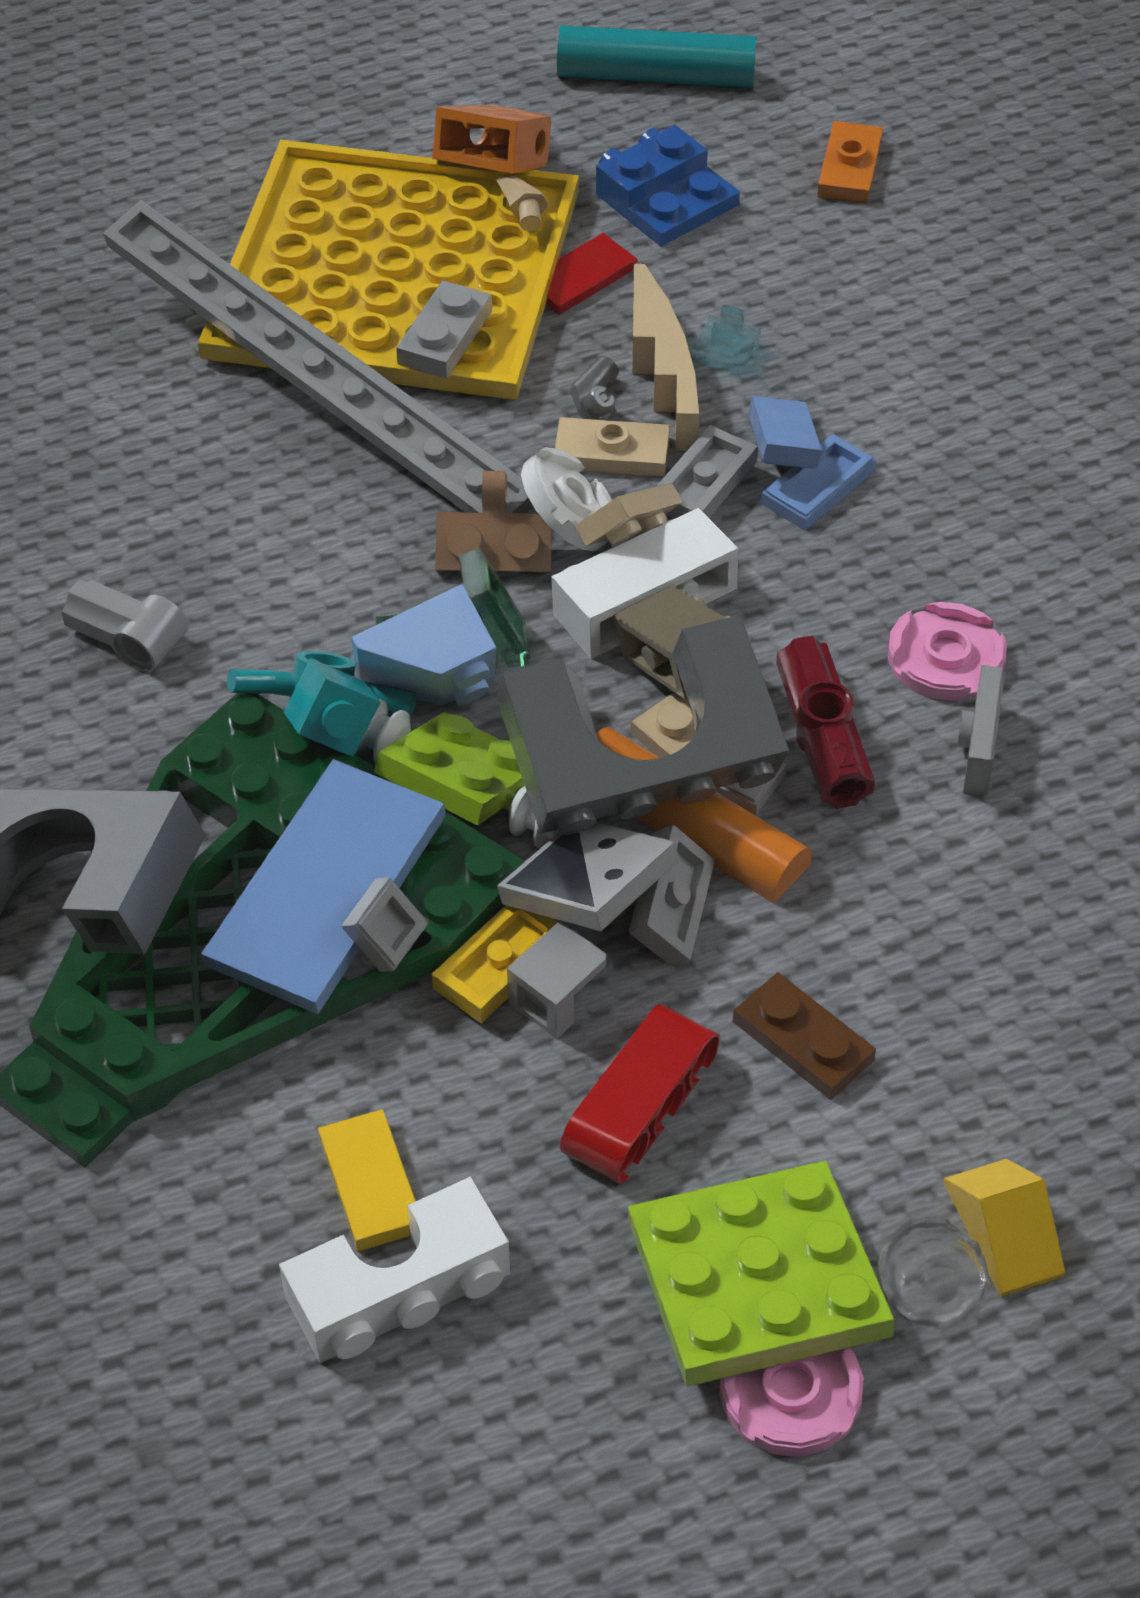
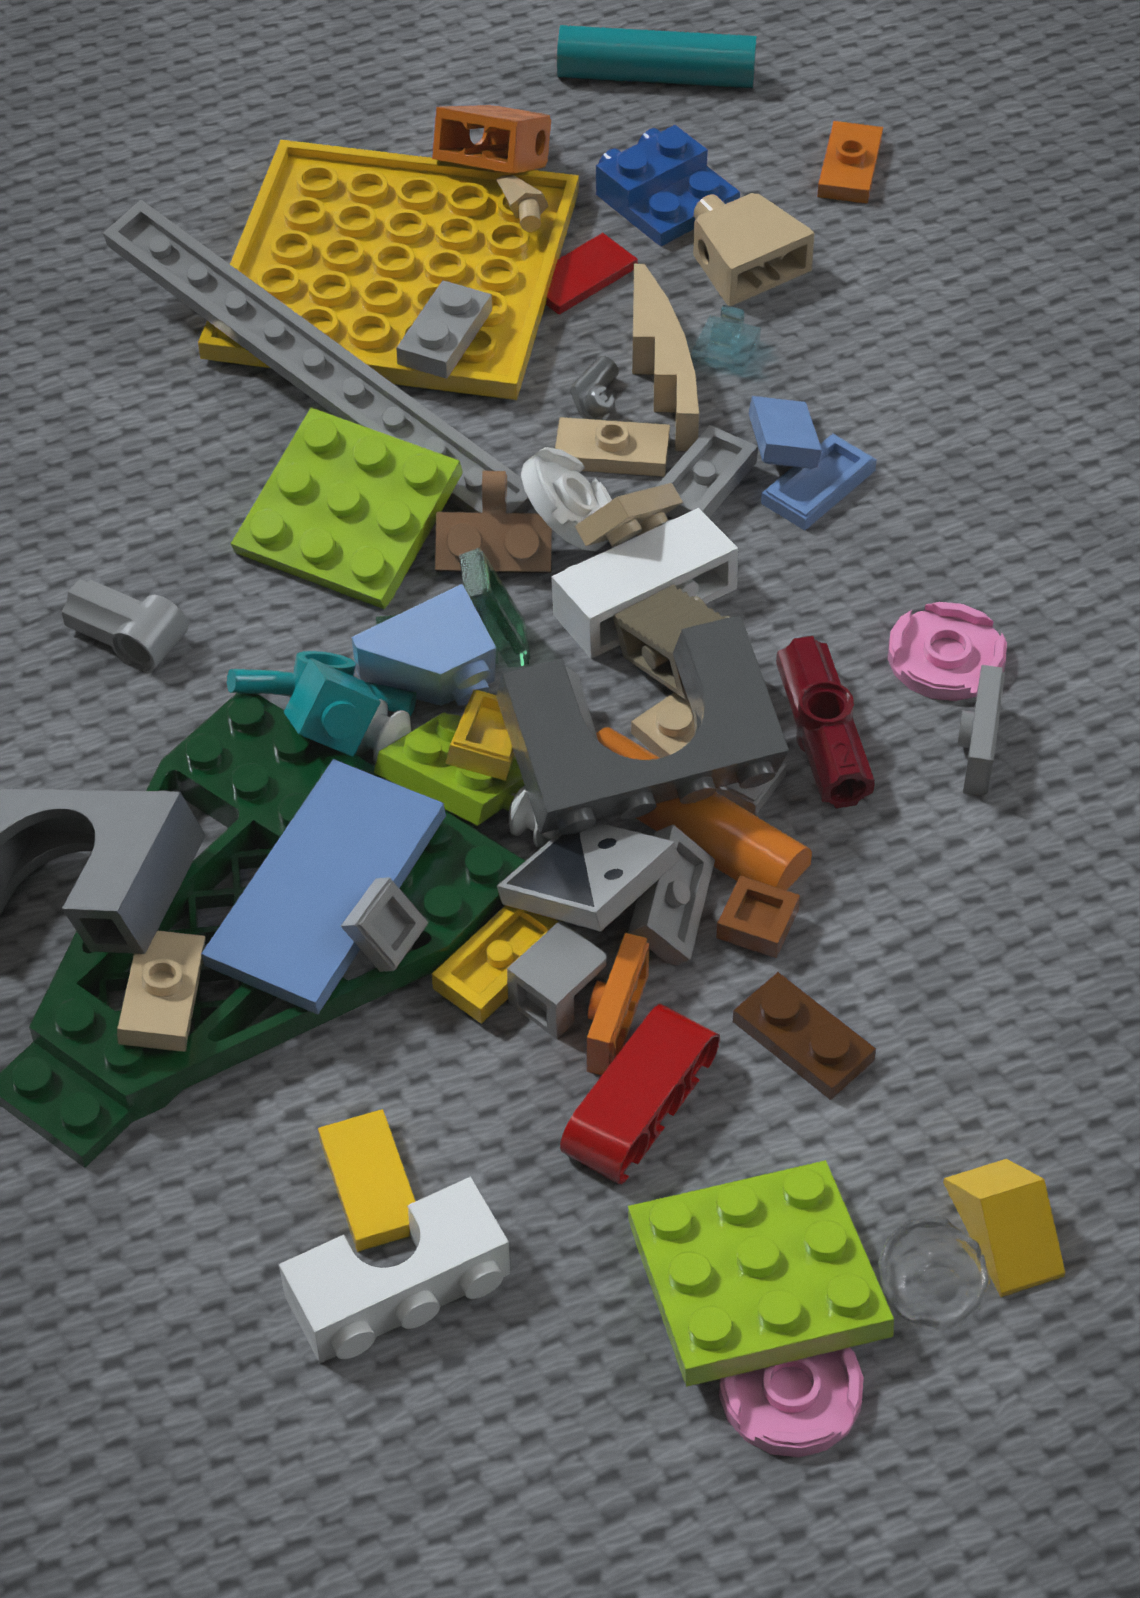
none -> tan plate [117,931,205,1052]
none -> lime plate [231,408,463,610]
none -> yellow tile [446,689,515,781]
none -> orange plate [587,933,649,1075]
none -> tan torso [693,193,815,307]
none -> dark orange plate [716,875,800,958]

